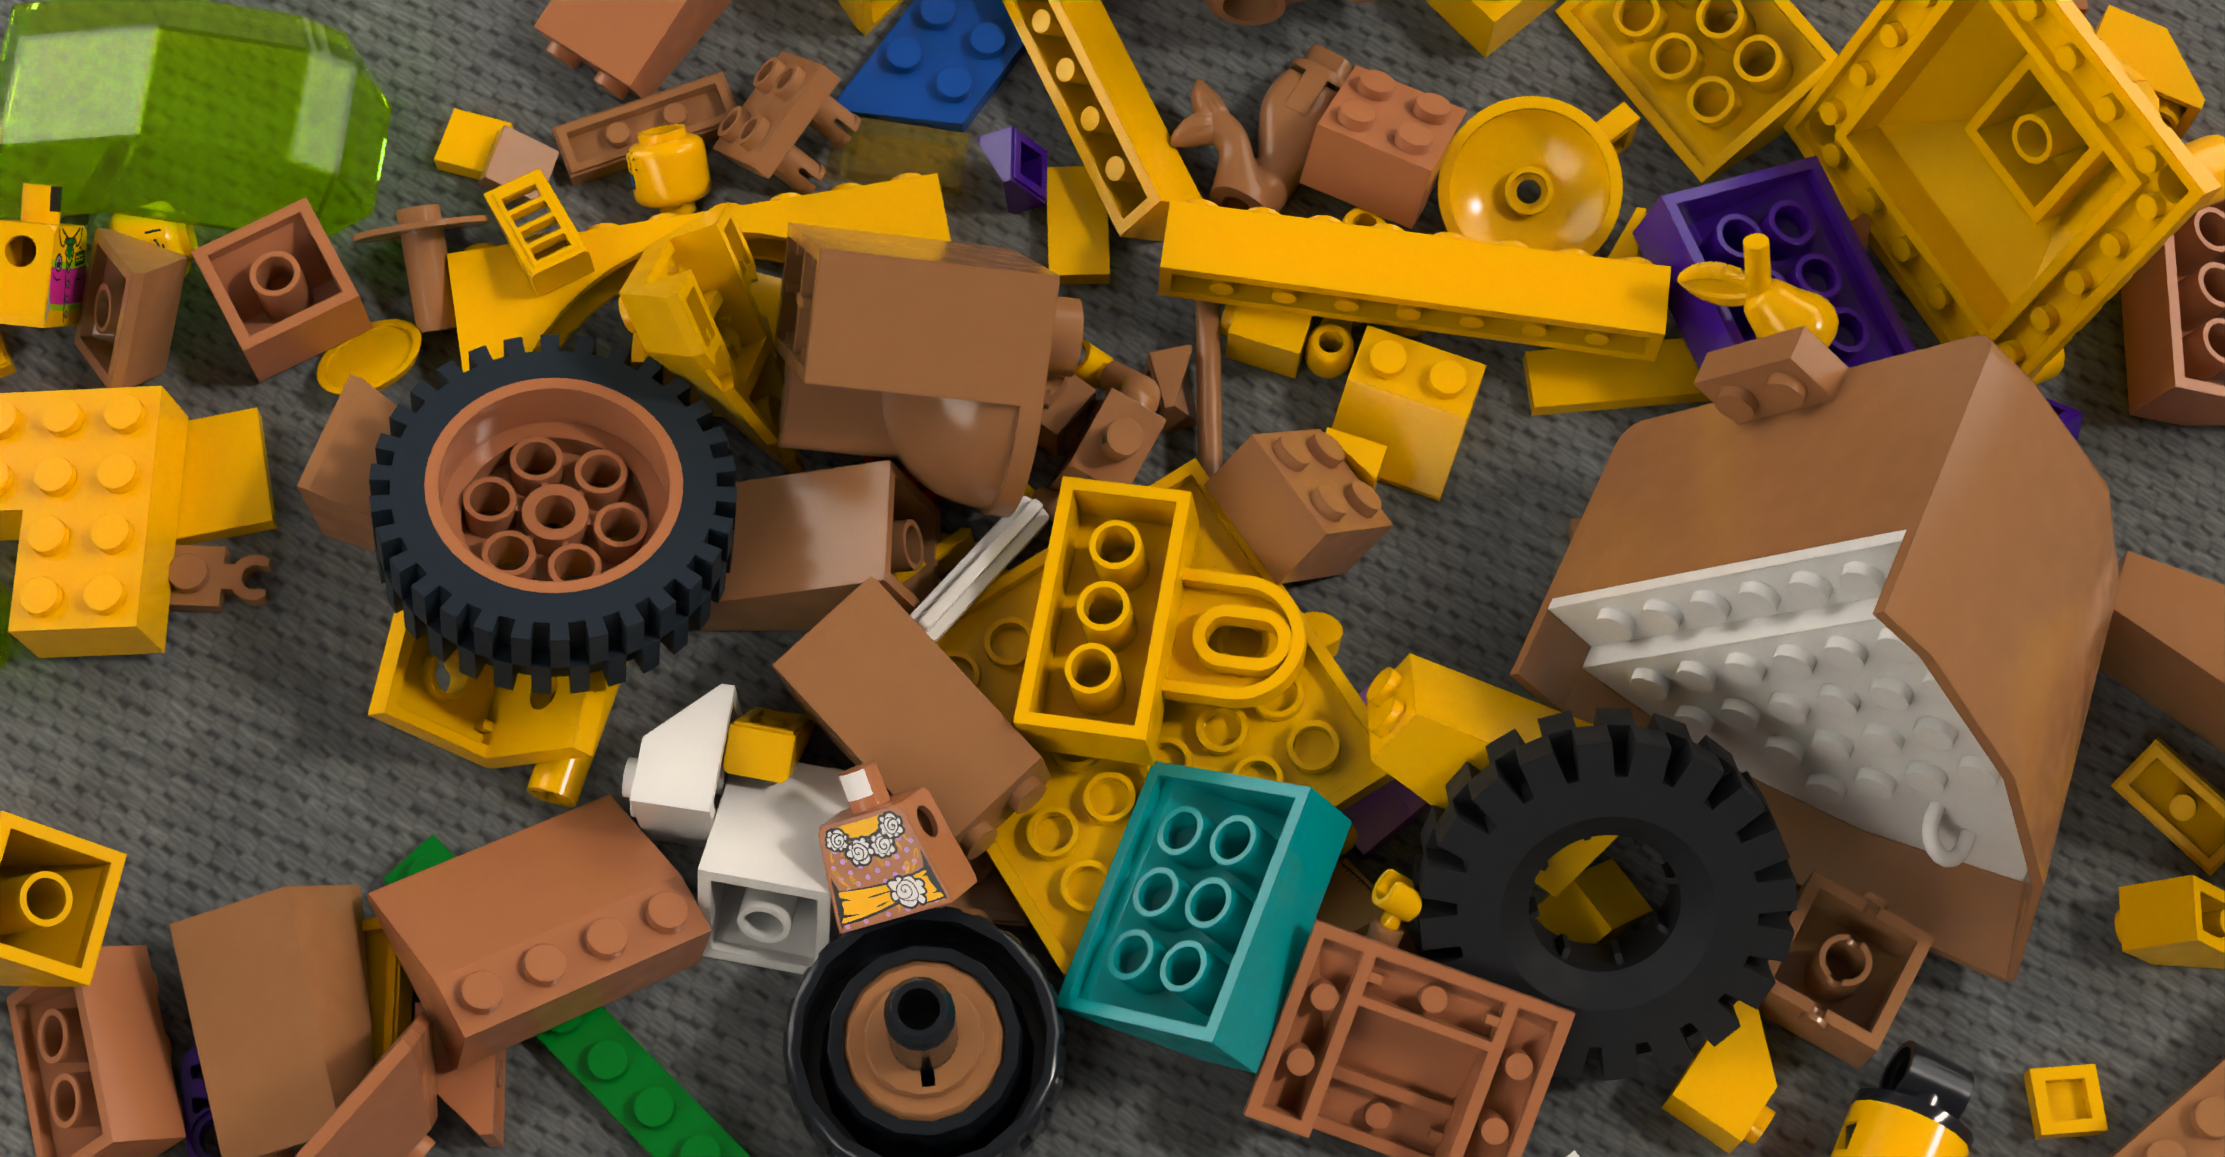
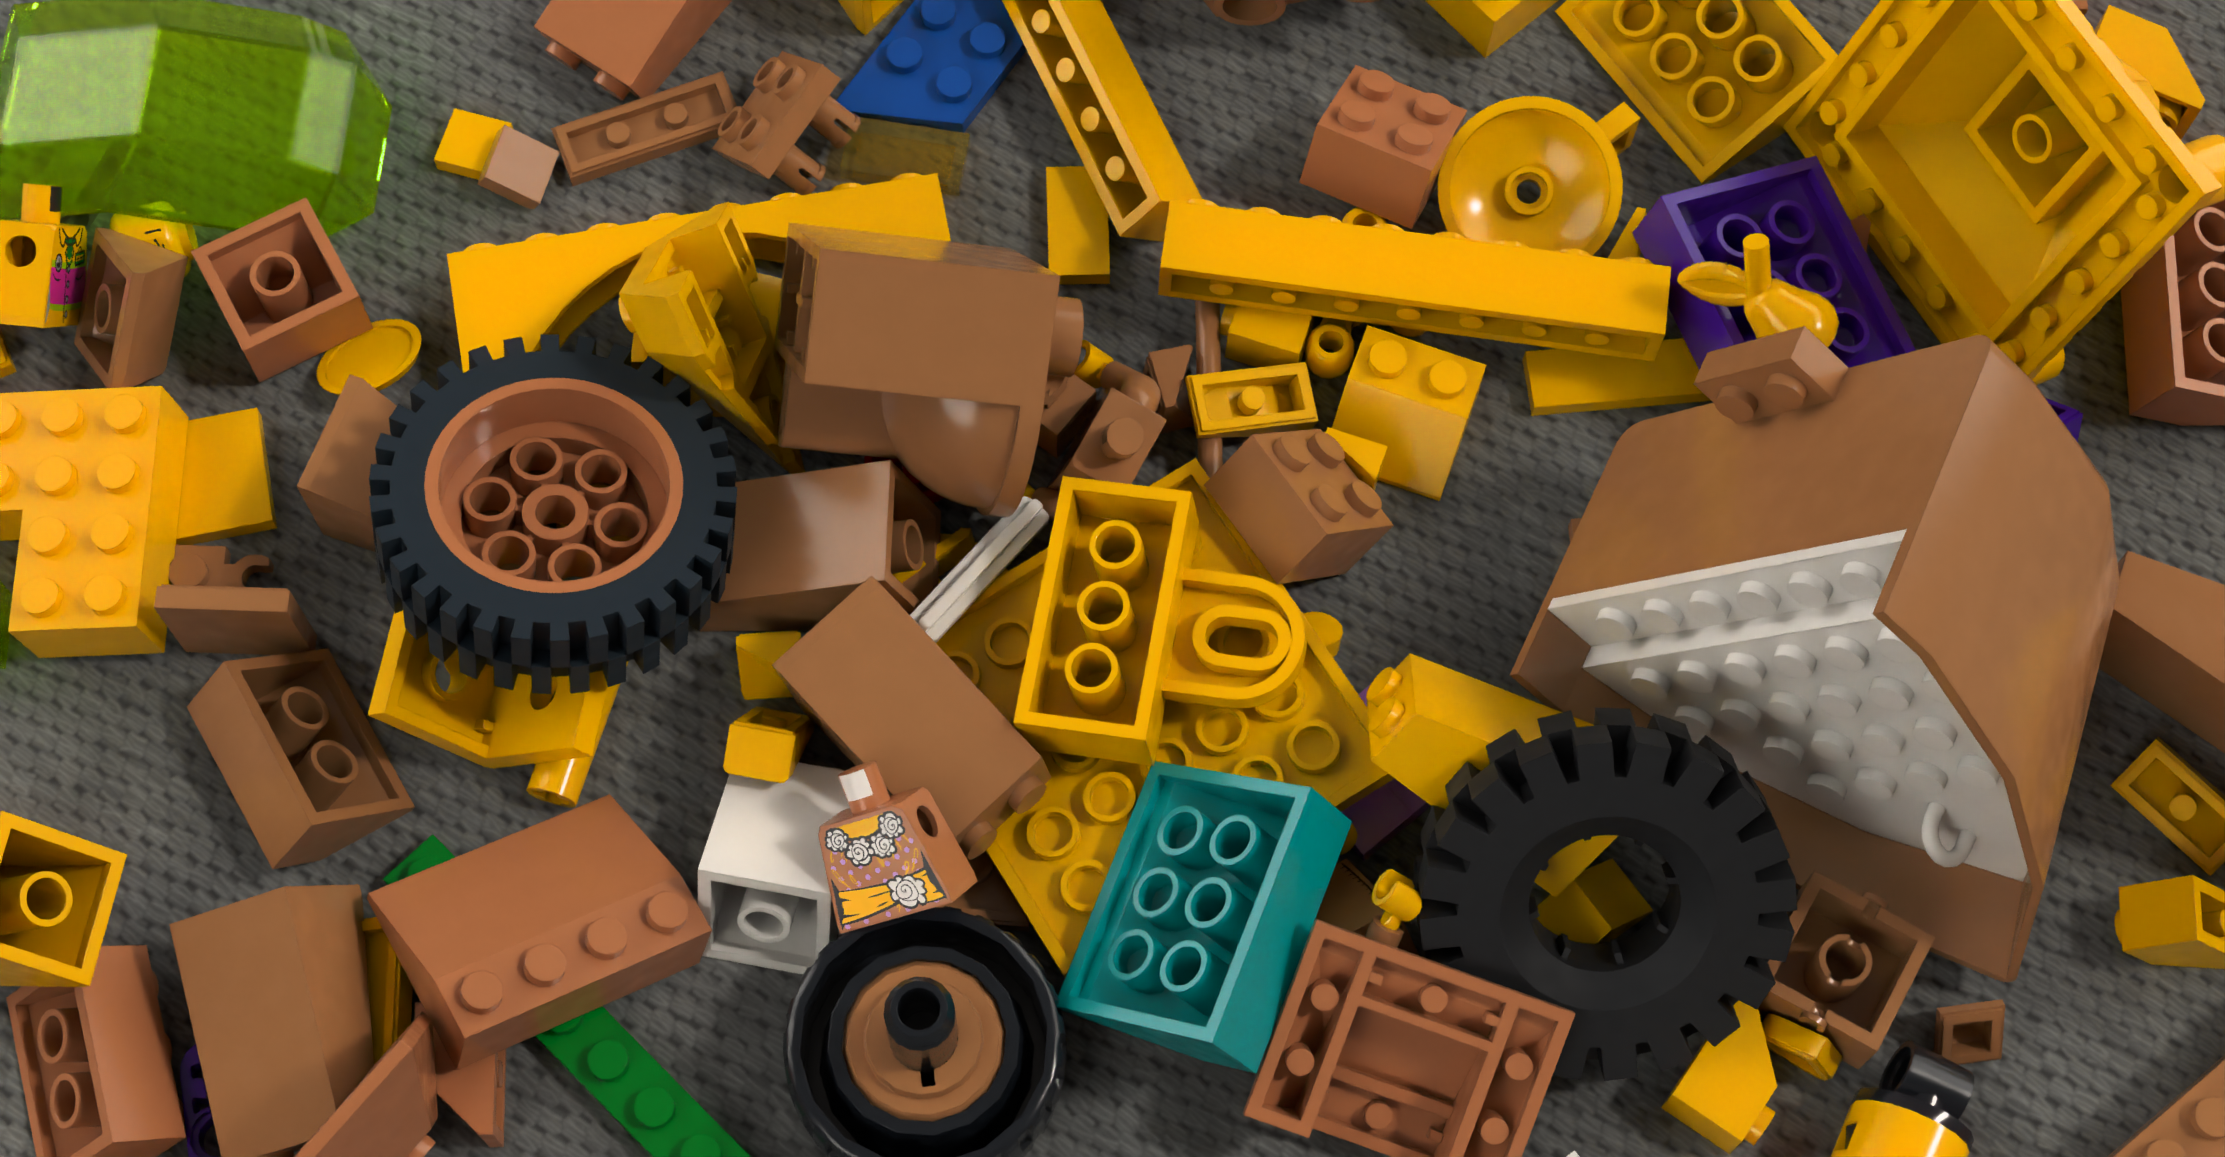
medium nougat piece [352,204,490,334] -> none
yellow slope [483,168,595,298] -> none
white slope [622,684,743,847] -> none
yellow head [626,124,712,215] -> none
dark purple slope [978,126,1047,214] -> none
medium nougat piece [1170,45,1352,213] -> none
yellow tile [2023,1064,2108,1140] -> none
none -> medium nougat tile [154,584,317,655]
none -> medium nougat slope [187,649,415,869]
none -> yellow slope [736,630,802,700]
none -> yellow slope [1185,362,1319,438]
none -> yellow tile [1762,1013,1843,1081]
none -> medium nougat slope [1934,999,2005,1065]

